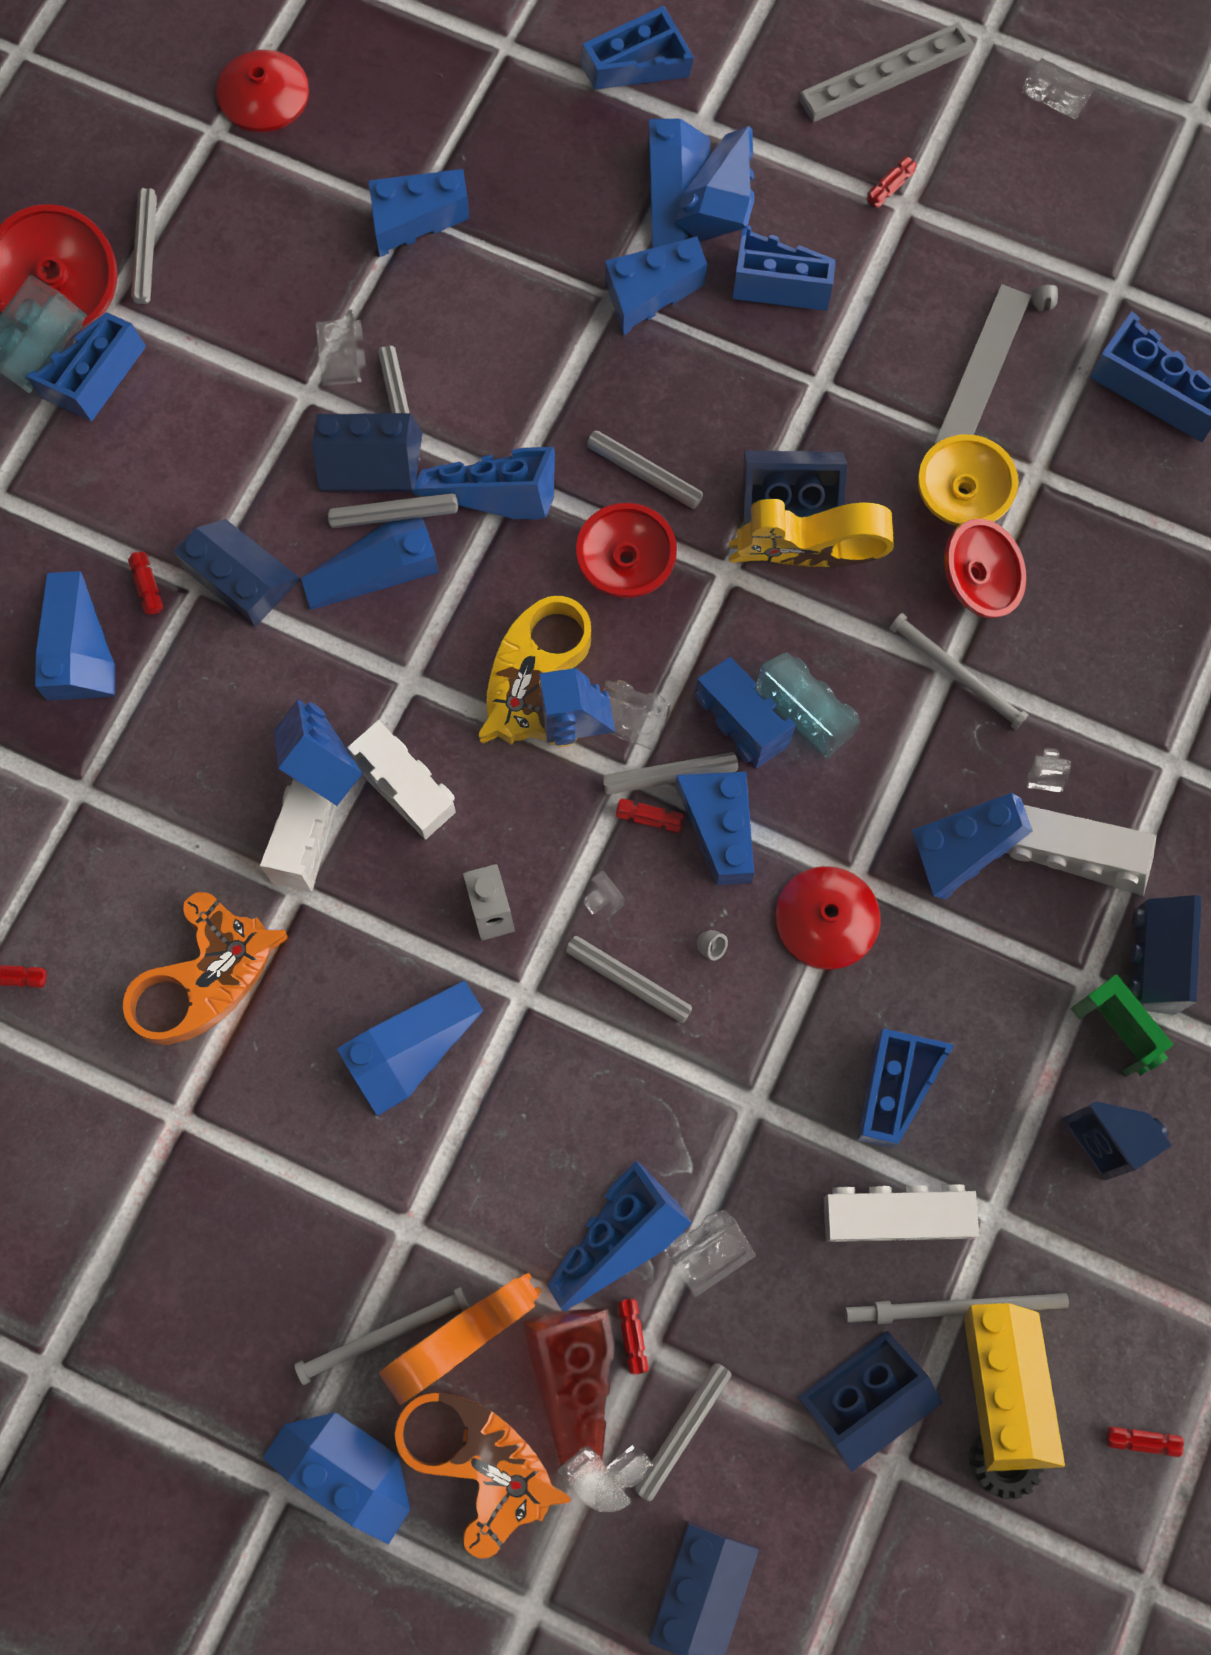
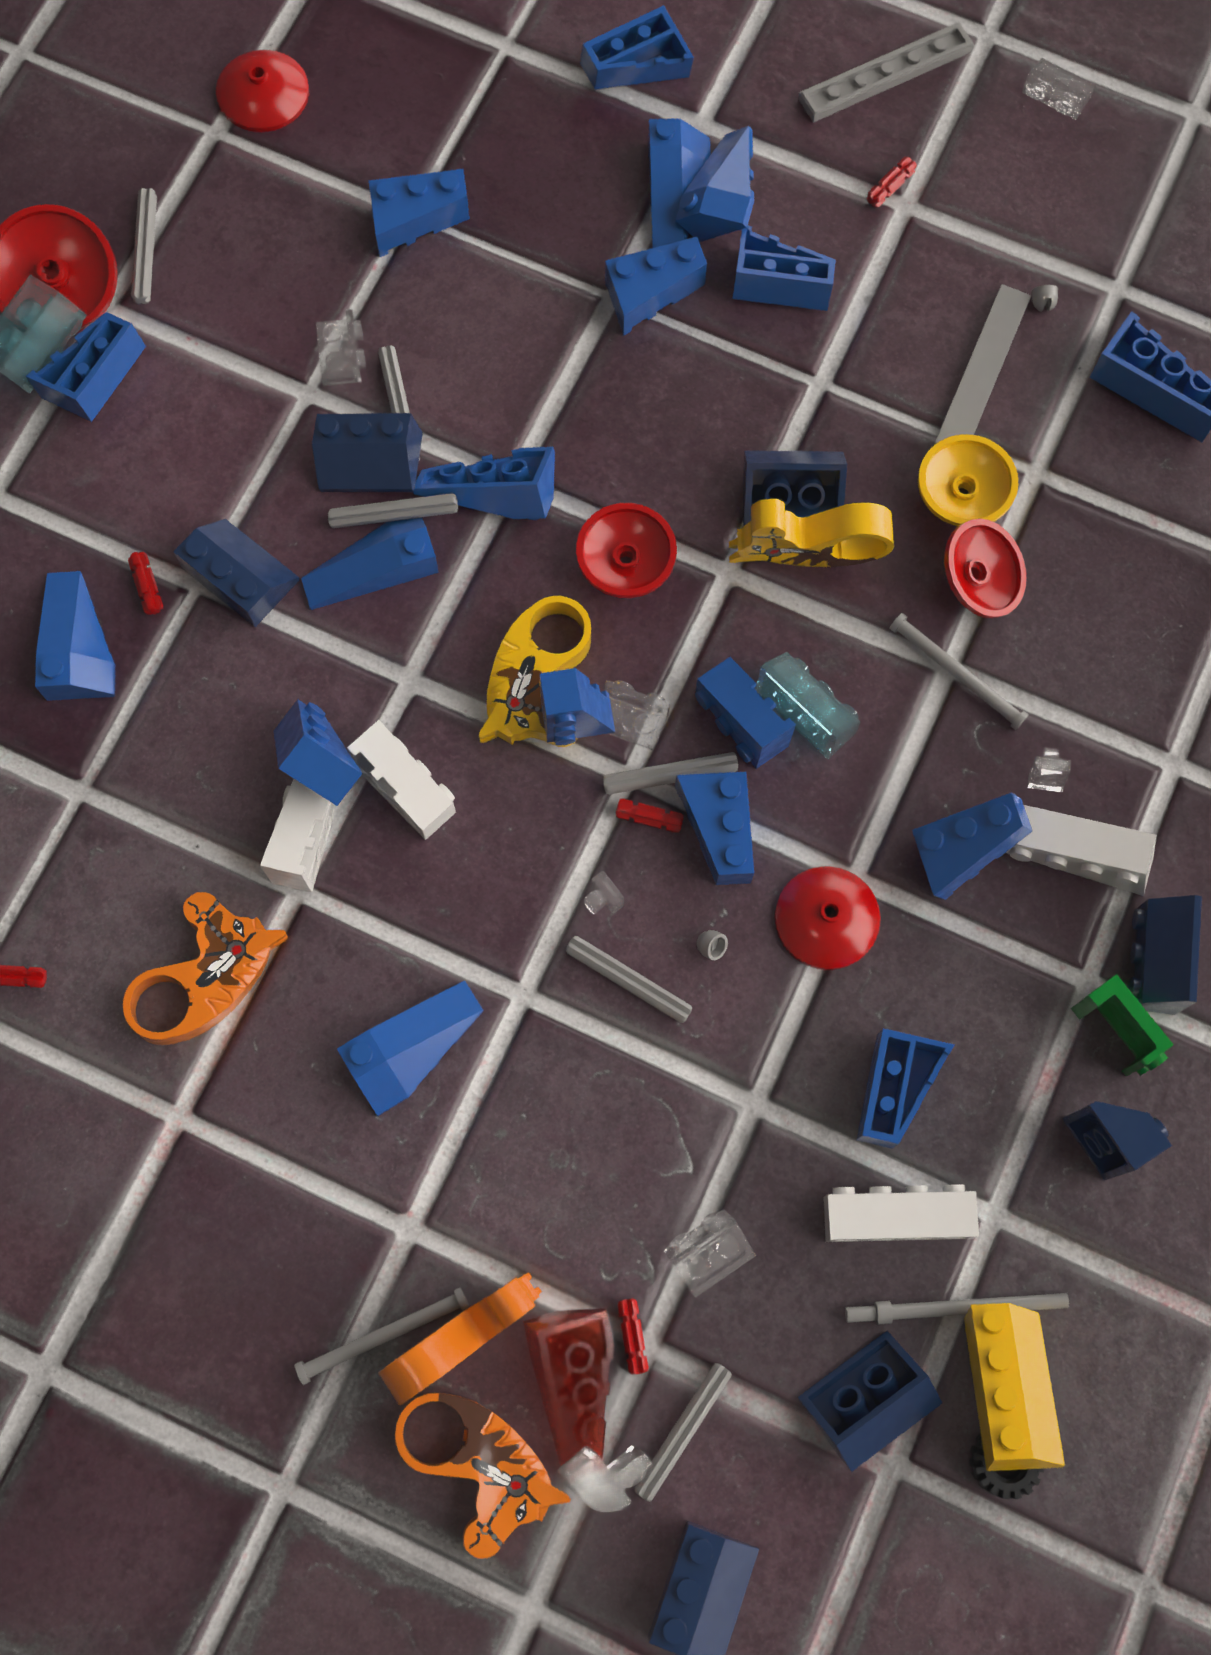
blue wedge [263,1412,411,1545] -> none
light grey torso [463,864,515,941] -> none
blue wedge [547,1161,692,1312] -> none
light grey axle [587,431,703,509] -> none
red axle [1107,1427,1184,1457] -> none

